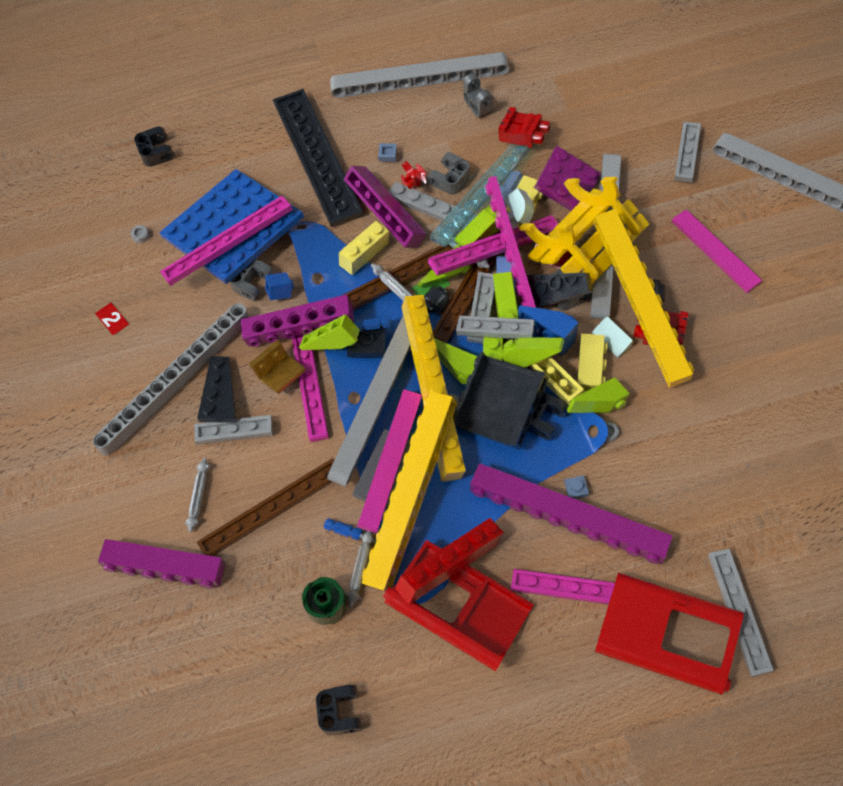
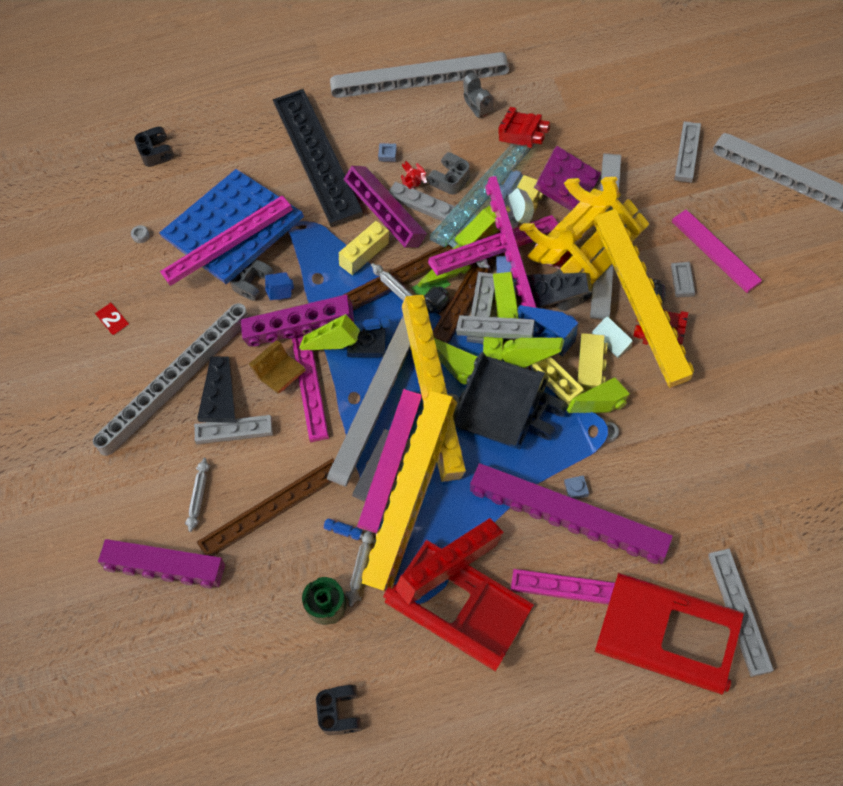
none -> light grey tile [671,262,695,298]

